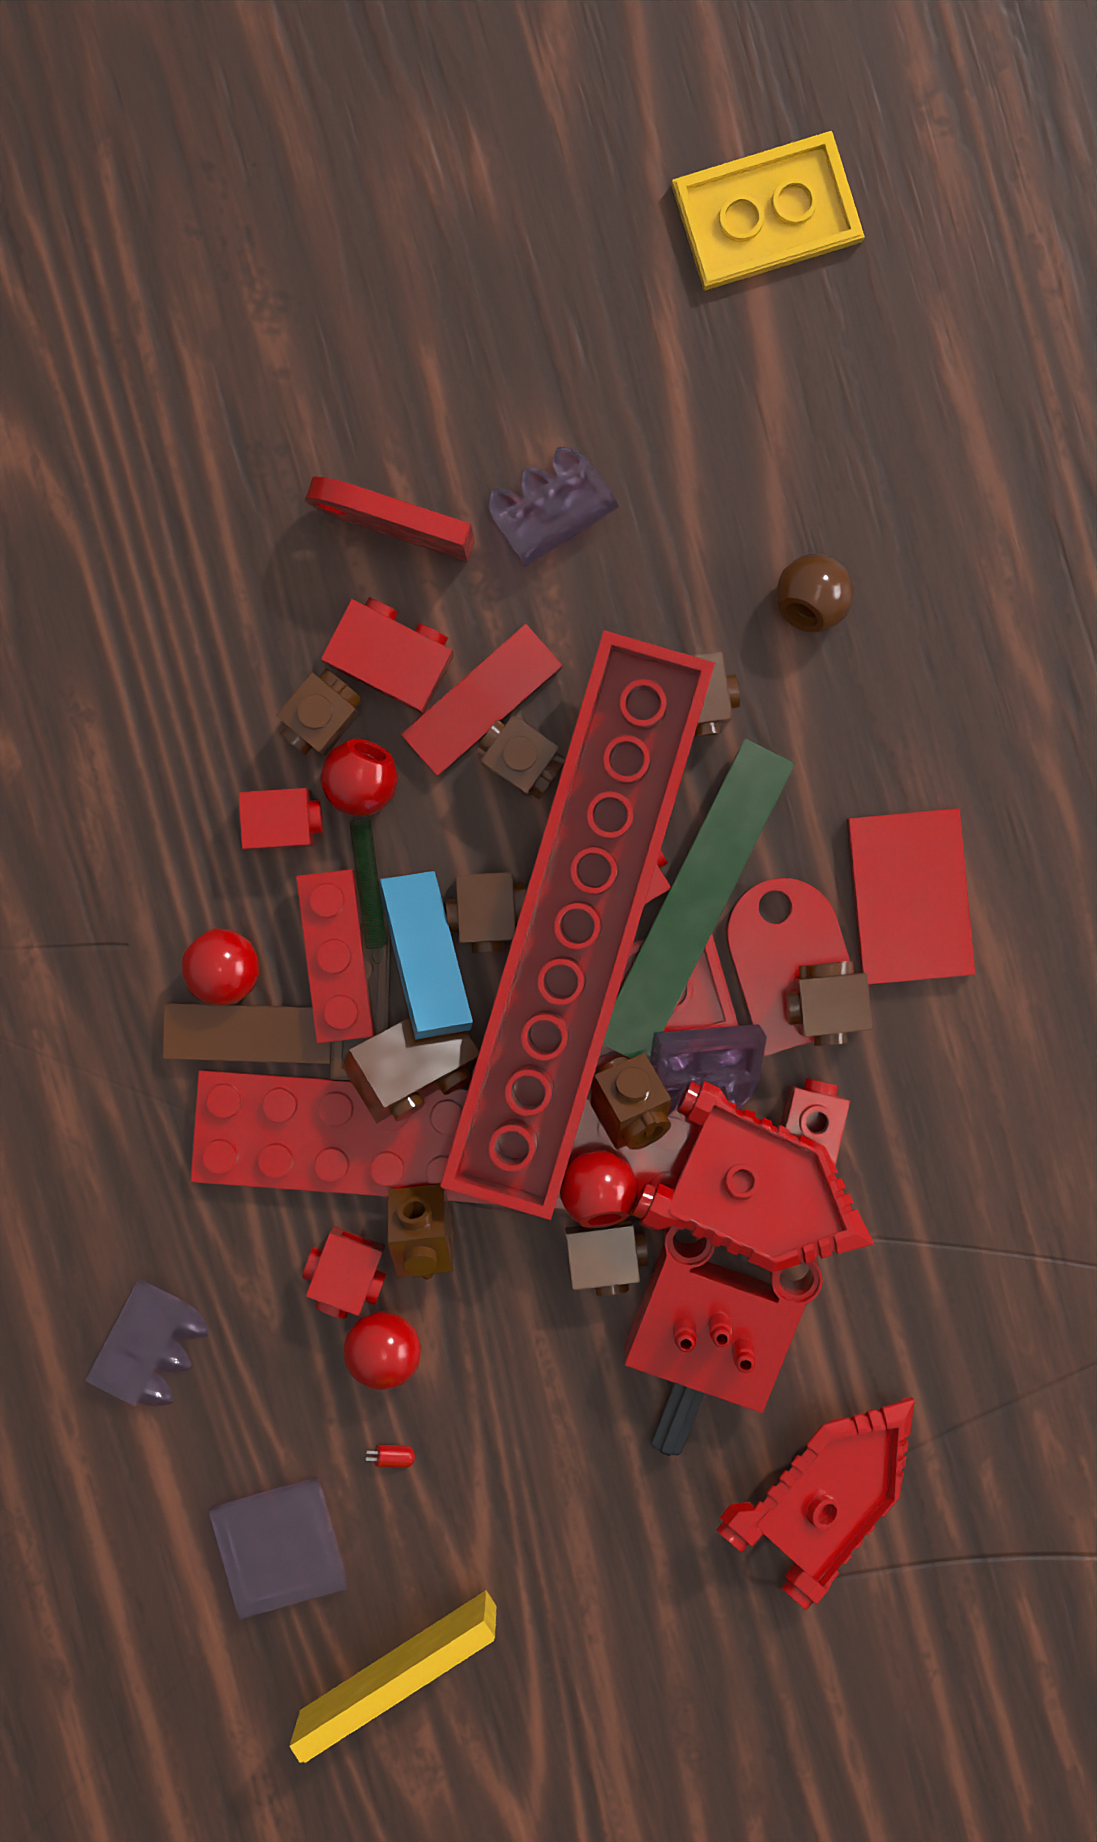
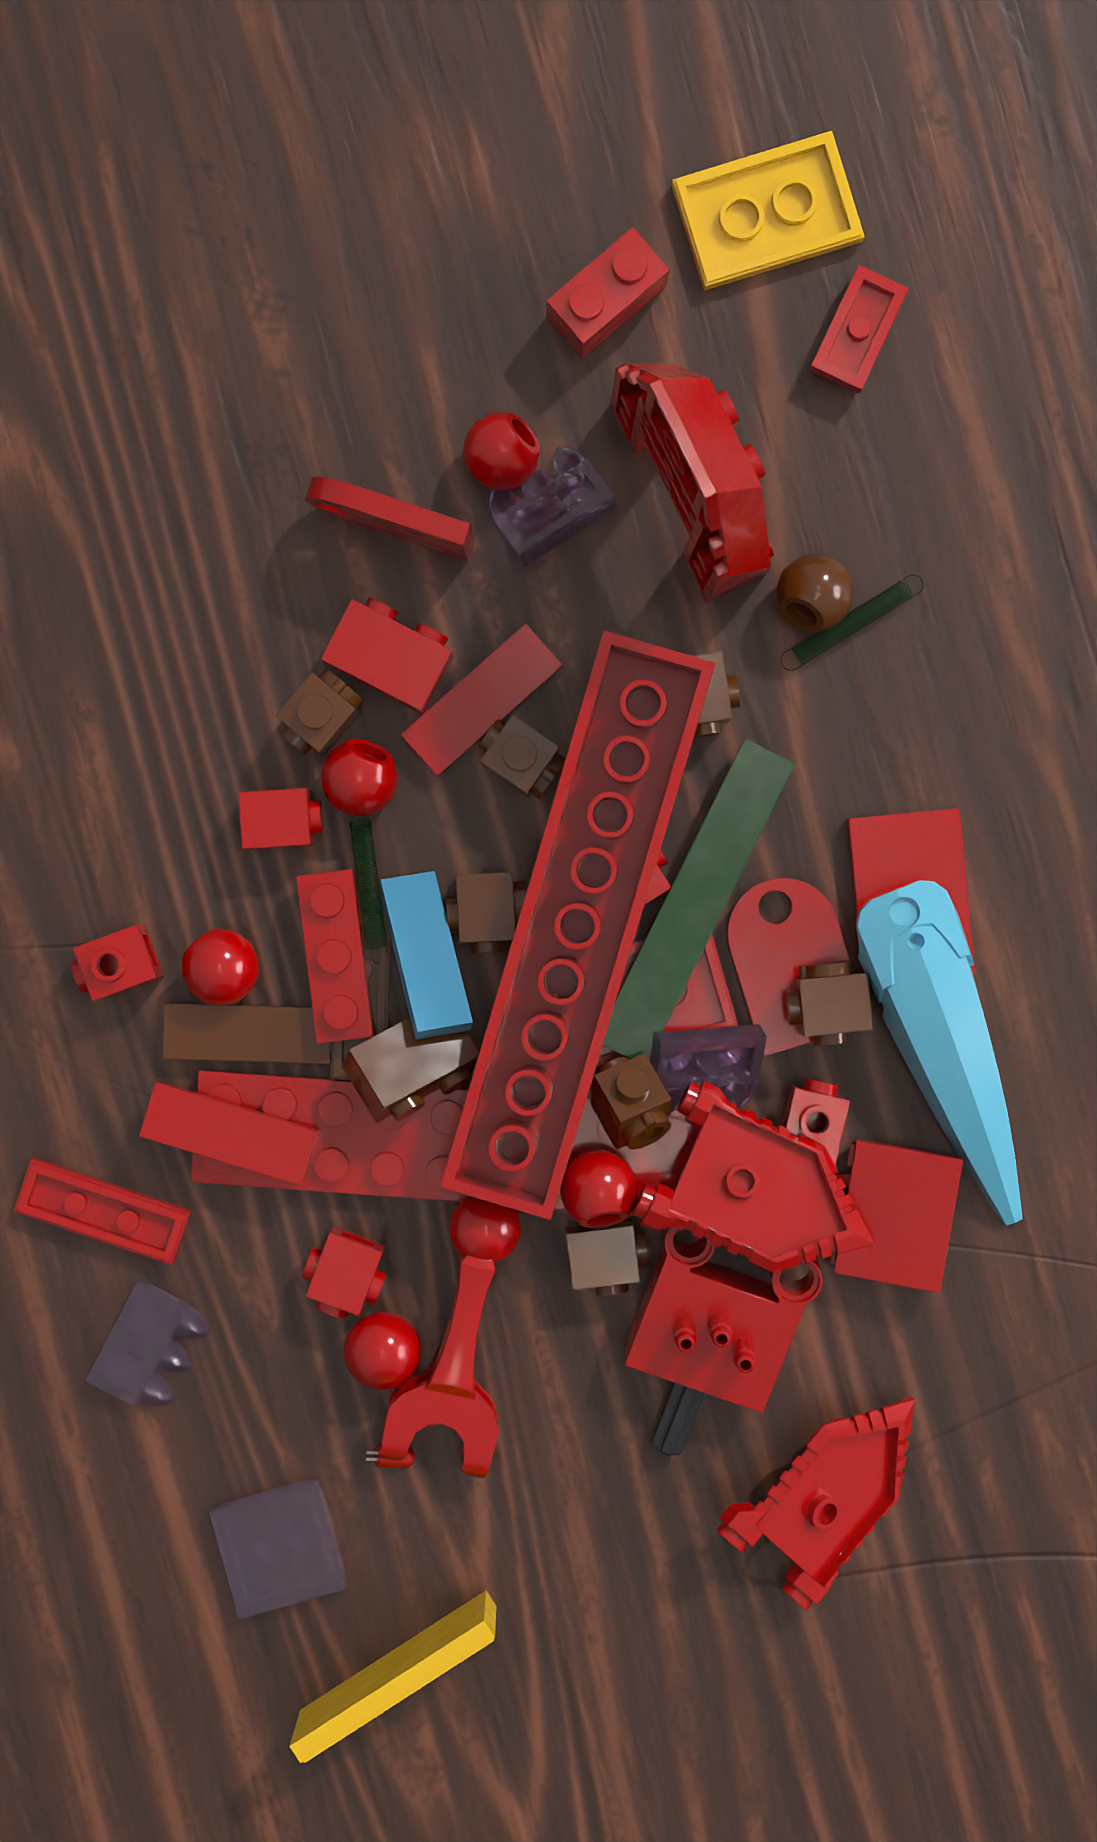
reddish brown brick [388,1184,453,1280] -> none
none -> red tile [13,1157,192,1266]
none -> red brick [70,924,164,1001]
none -> red tile [139,1081,320,1186]
none -> red piece [380,1196,521,1479]
none -> red piece [462,412,540,490]
none -> red brick [546,227,670,358]
none -> red wedge [610,363,774,603]
none -> dark green piece [780,574,924,671]
none -> red plate [809,265,909,394]
none -> red piece [830,1138,963,1293]
none -> medium azure piece [856,880,1023,1226]

